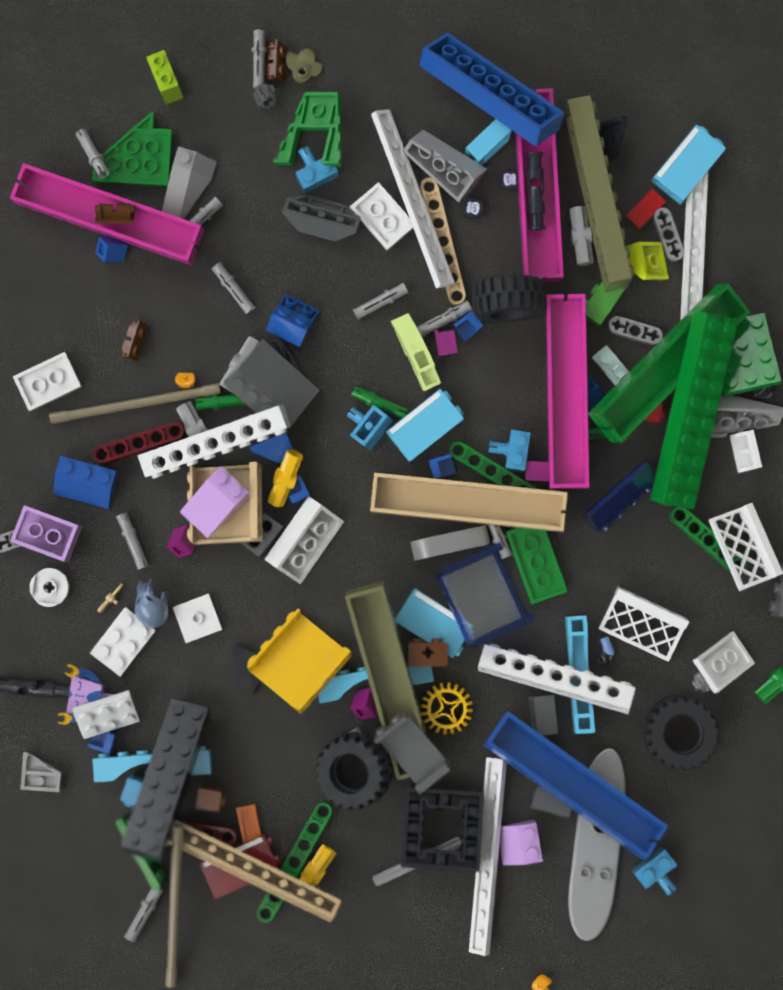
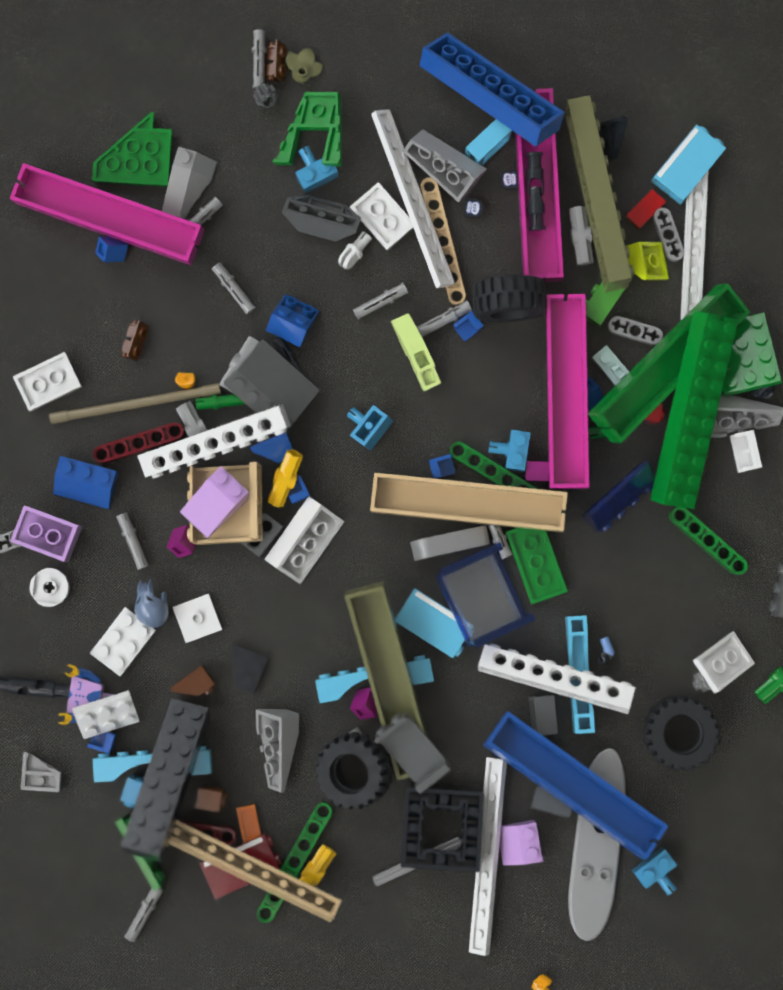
light grey pin [76,129,110,178] -> none
reddish brown hinge [95,203,135,224] -> none
tan piece [98,583,123,613] -> none
lime window [146,50,183,105] -> none
dark tan piece [165,823,184,988] -> none
yellow panel [247,608,352,714] -> none
green pin [351,385,408,419] -> none
medium azure panel [386,389,464,463] -> none
reddish brown brick [408,639,448,667] -> none
yellow gear [421,682,473,735] -> none
magenta panel [434,329,458,356] -> none
white fence [599,586,689,662] -> none
white fence [708,503,783,591] -> none
none -> reddish brown slope [170,665,216,696]
none -> light grey wedge [256,709,299,793]
none -> white arm [338,231,372,269]

